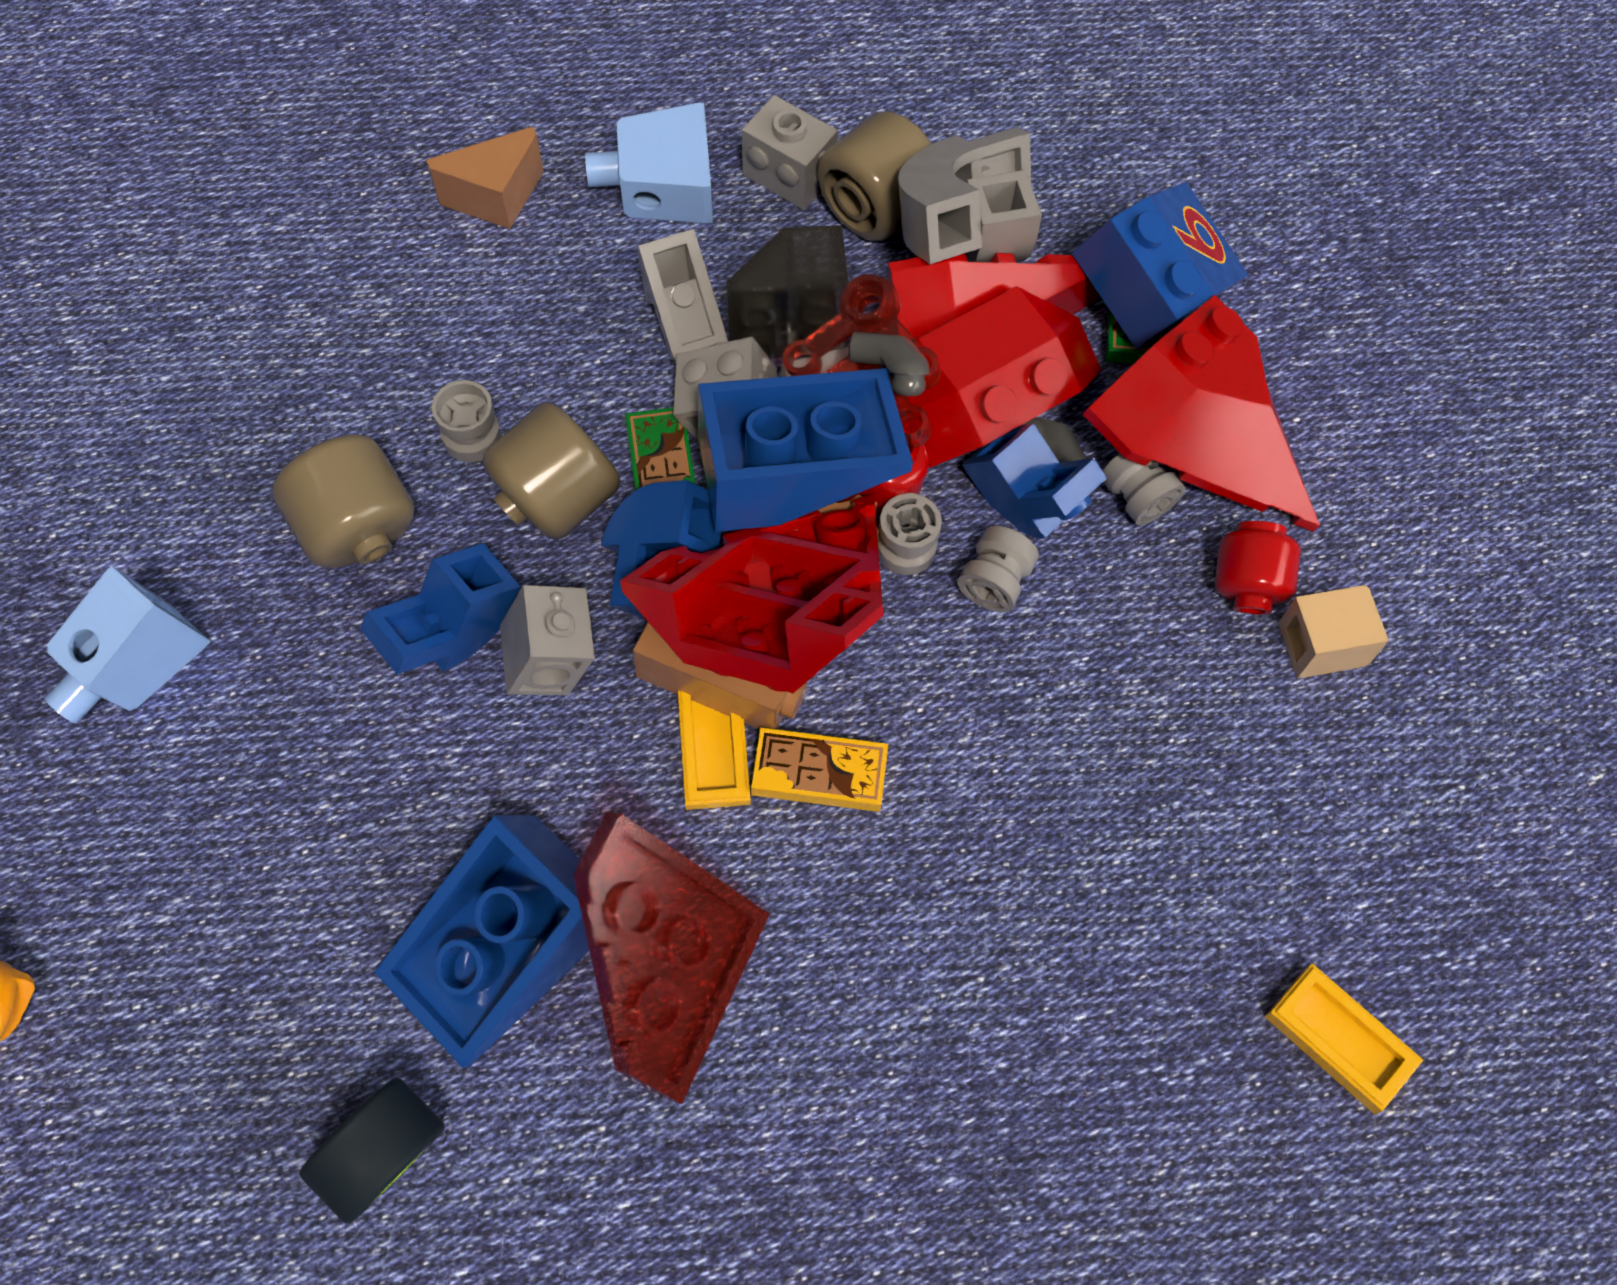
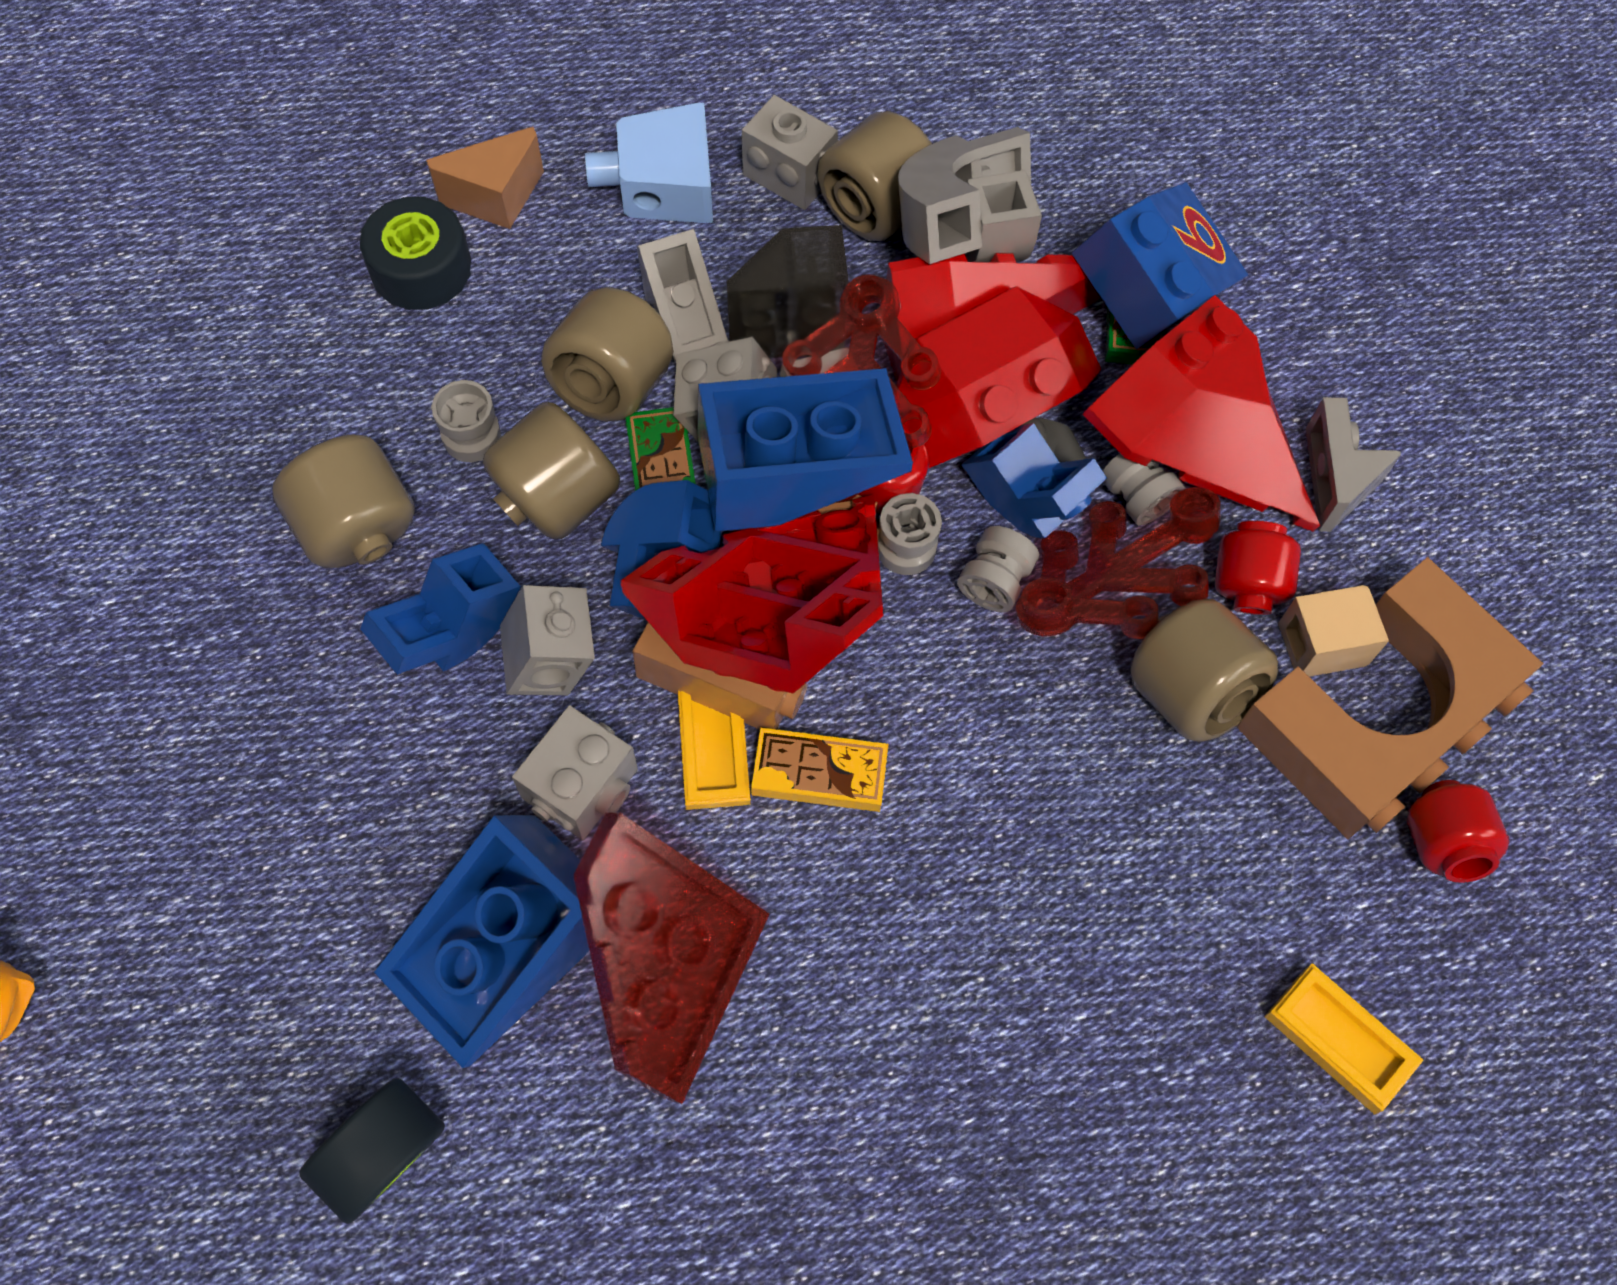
light blue torso [44,565,211,724] -> none
dark grey arm [850,331,930,396] -> none
none -> black wheel [360,197,471,310]
none -> light grey head [512,705,638,840]
none -> dark tan head [541,287,674,422]
none -> clear red plant [1016,487,1221,639]
none -> dark tan head [1131,599,1278,743]
none -> medium nougat arch [1237,557,1544,840]
none -> light grey slope [1306,397,1401,532]
none -> red head [1407,780,1509,883]

